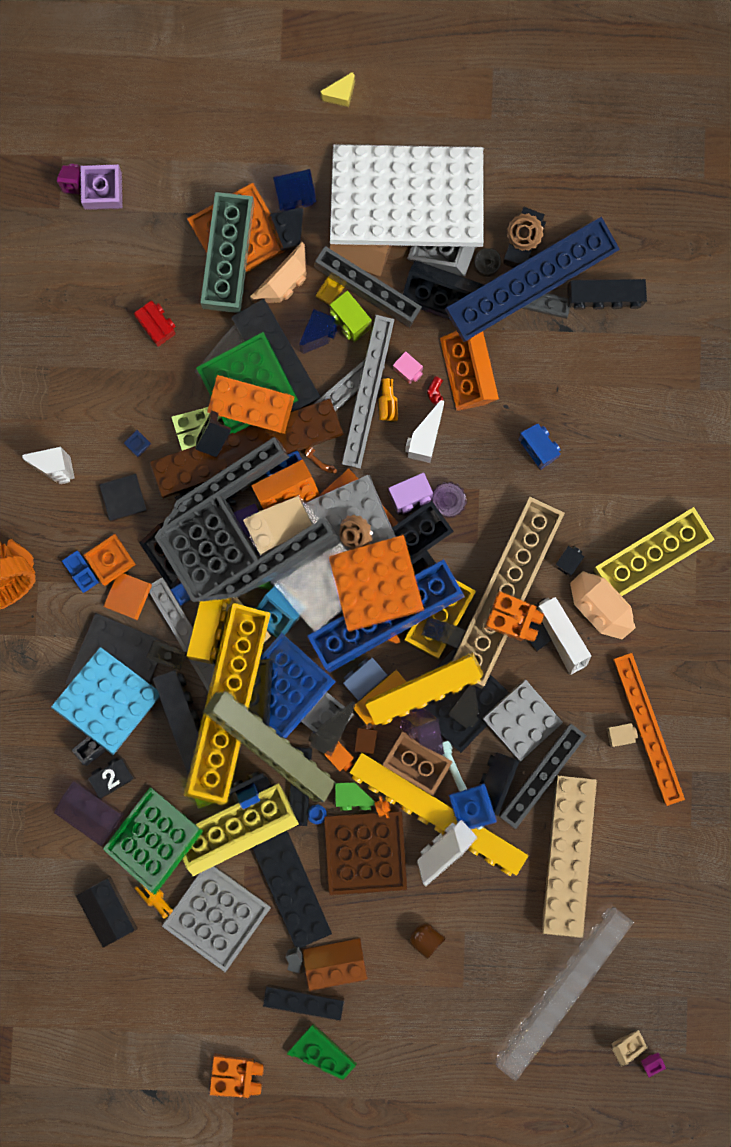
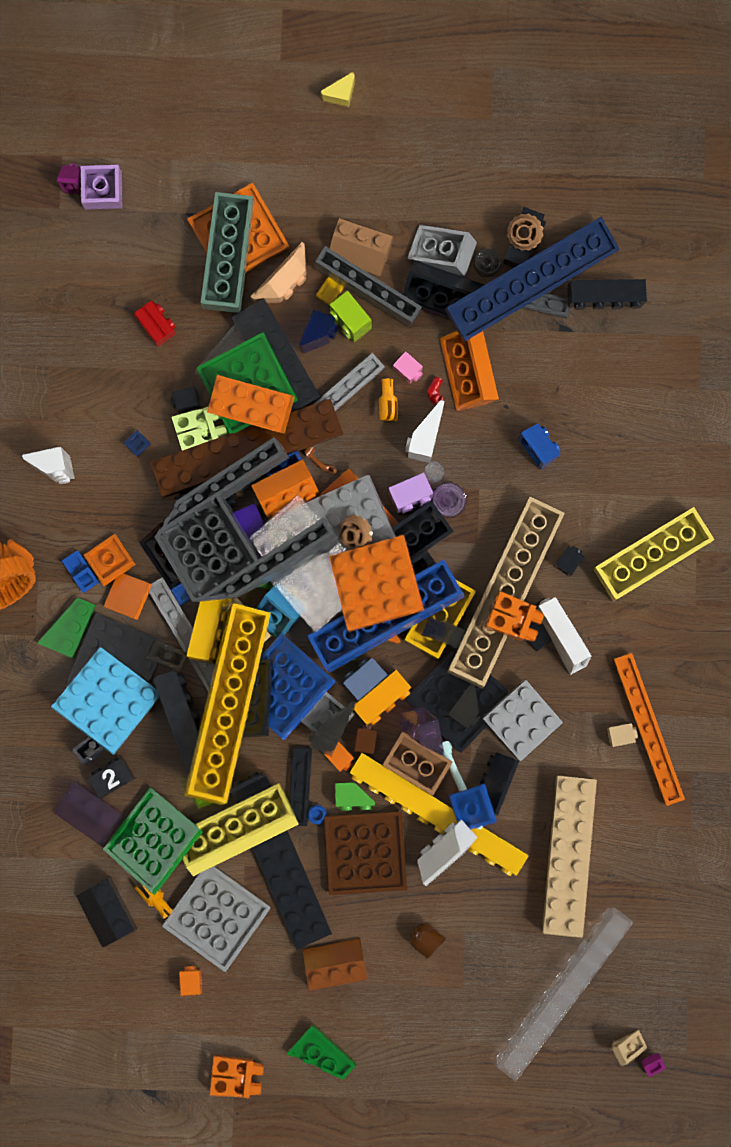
black tile [99,474,147,521] -> none
black panel [195,410,231,457] -> none
olive brick [203,691,336,802] -> none
blue slope [236,783,260,809] -> none
tan slope [244,496,312,556] -> none
black brick [263,984,345,1021] -> none
black wing [268,207,303,251] -> none
clear blue slope [273,169,316,211] -> none
dark grey piece [286,947,304,973] -> none
white plate [330,145,483,247] -> none
light grey plate [341,315,395,469] -> none
yellow brick [365,652,483,725] -> none
orange plate [375,796,391,818] -> none
dark grey brick [499,724,587,829] -> none
light nougat wedge [570,571,636,639] -> none
none -> green wing [38,598,96,658]
none -> black brick [171,386,201,413]
none -> orange brick [179,966,202,996]
none -> clear wheel [425,461,444,483]

